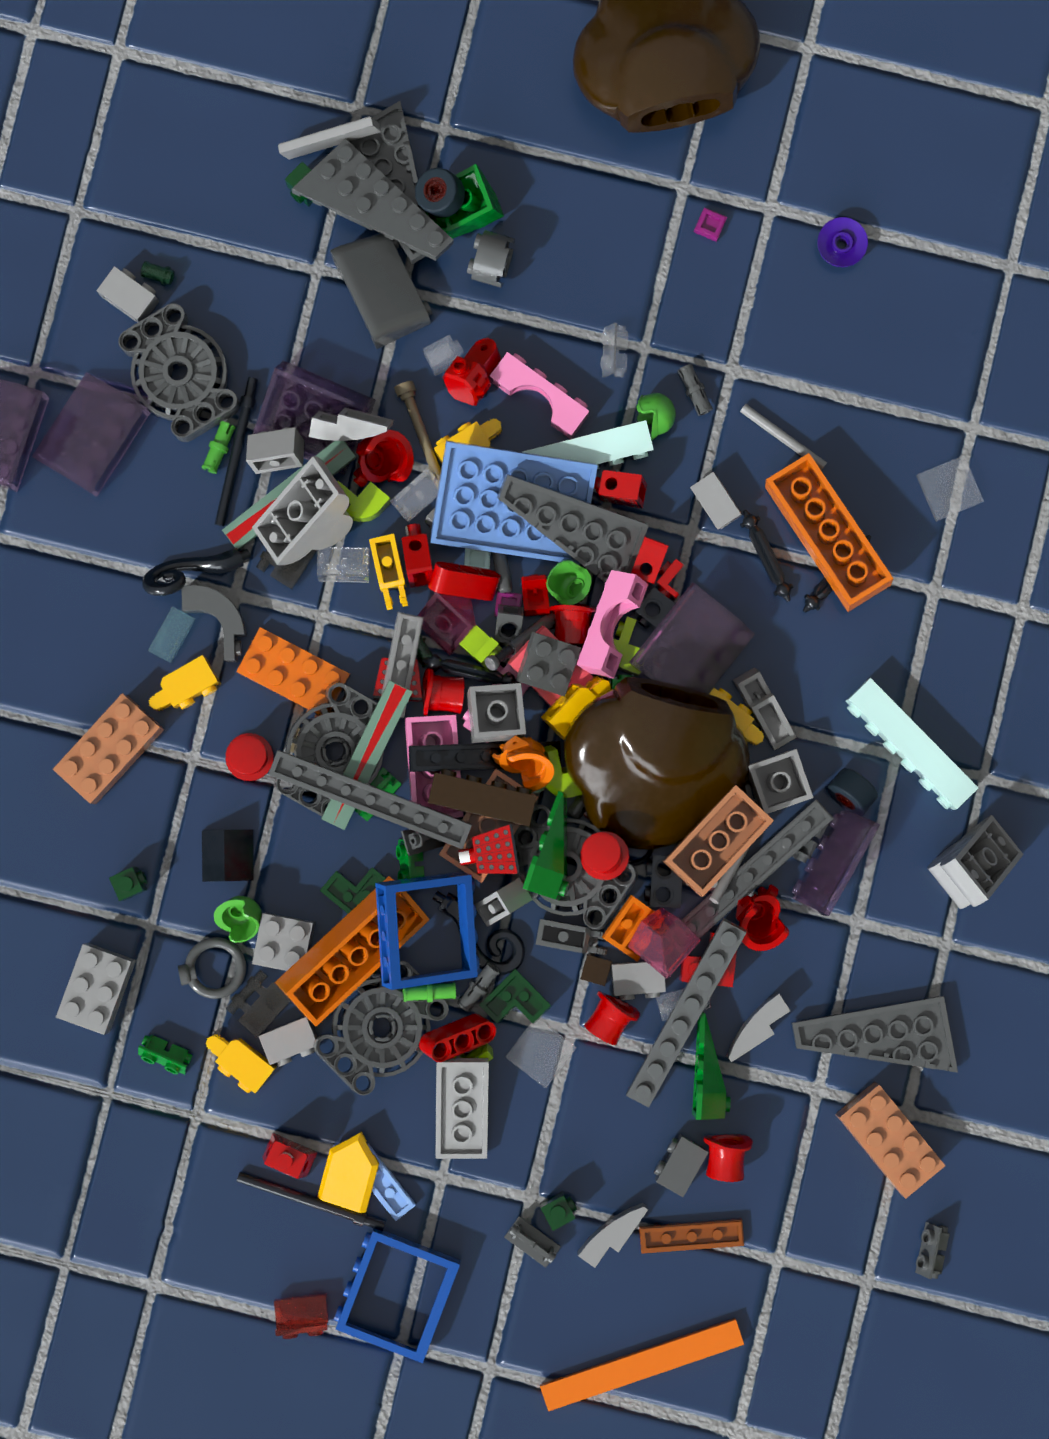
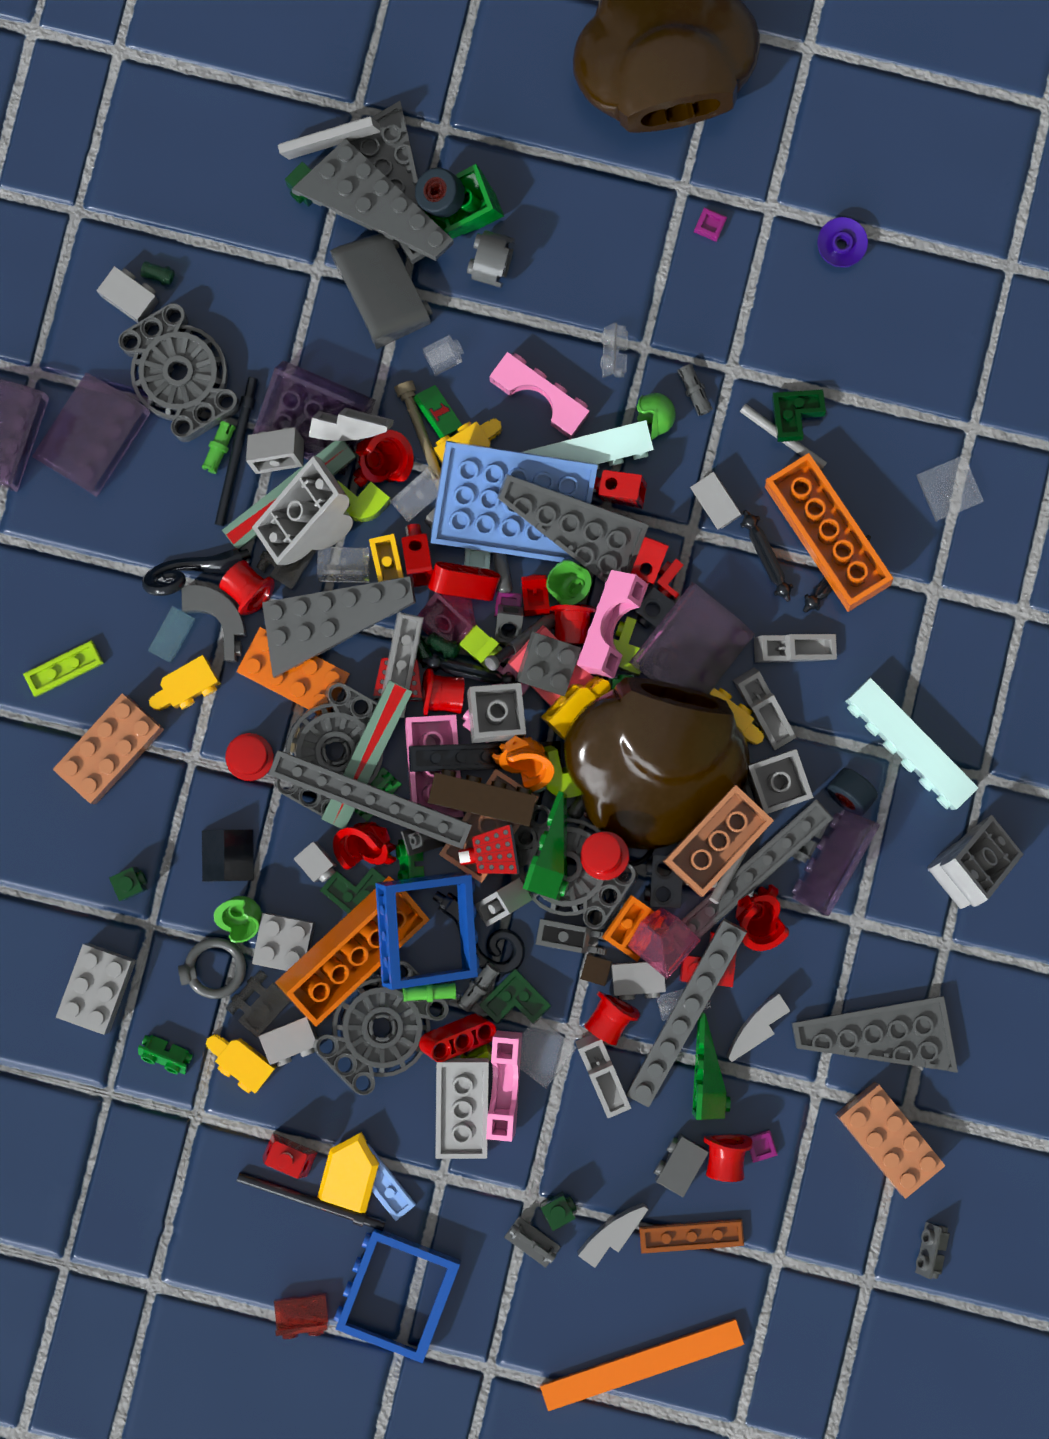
red piece [443,338,501,406] -> none
none -> lime tile [23,640,104,697]
none -> red piece [219,560,275,615]
none -> dark grey wing [262,576,416,678]
none -> light grey brick [294,842,337,882]
none -> red helmet [333,822,396,869]
none -> green tile [413,385,462,439]
none -> clear green pin [426,632,460,660]
none -> bright pink arch [486,1030,522,1142]
none -> light grey slope [575,1034,631,1118]
none -> magenta tile [749,1130,778,1163]
none -> light grey slope [754,634,837,663]
none -> dark green plate [772,389,826,442]

